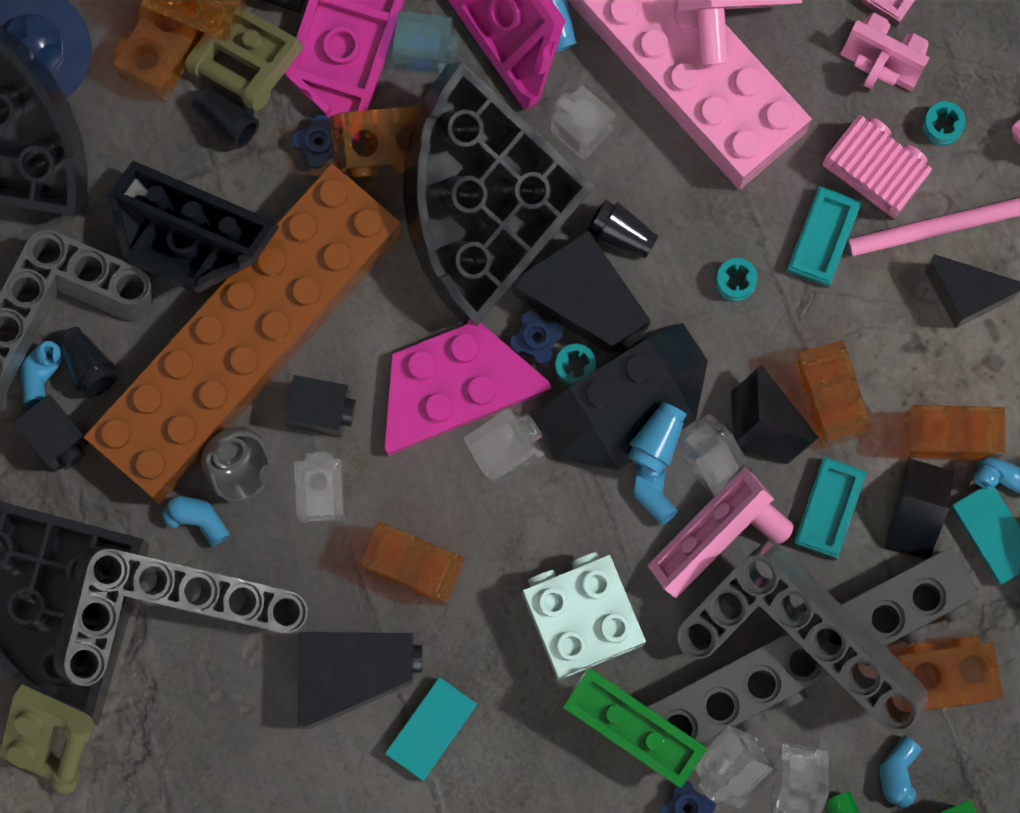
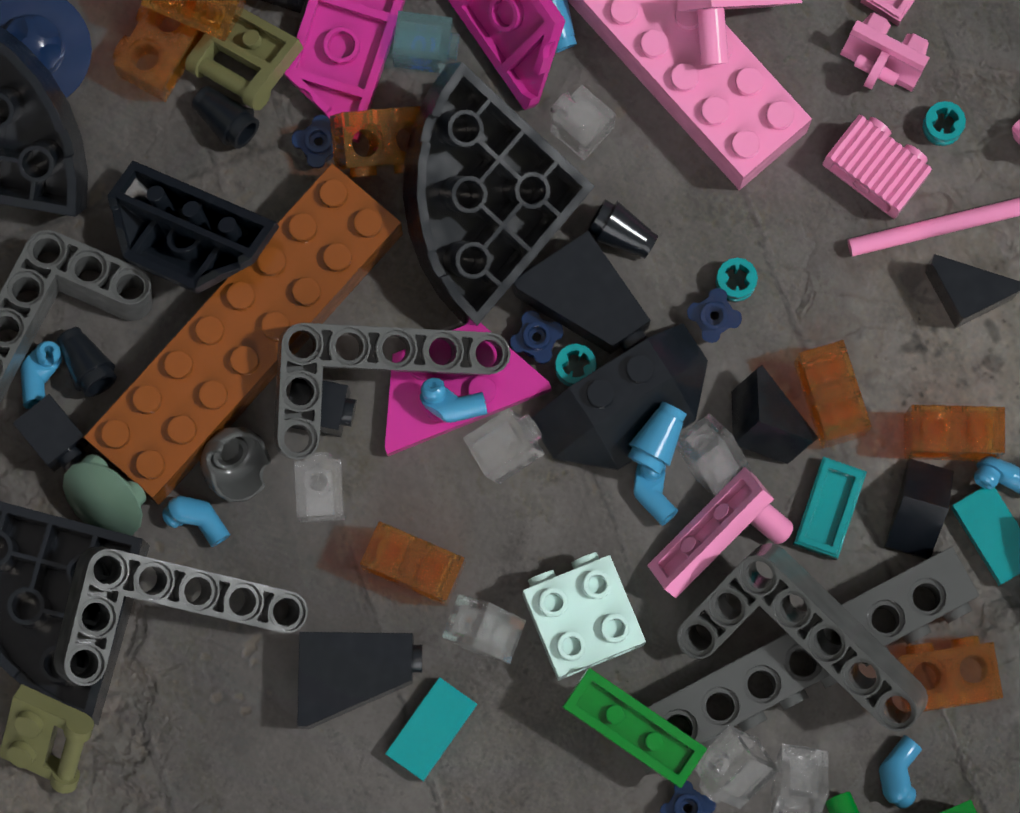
teal tile [786,186,862,288] -> none
none -> sand green dish [63,454,146,536]
none -> dark grey beam [274,323,511,460]
none -> dark azure arm [420,378,488,423]
none -> clear brick [442,594,526,664]
none -> dark blue plate [687,288,742,343]

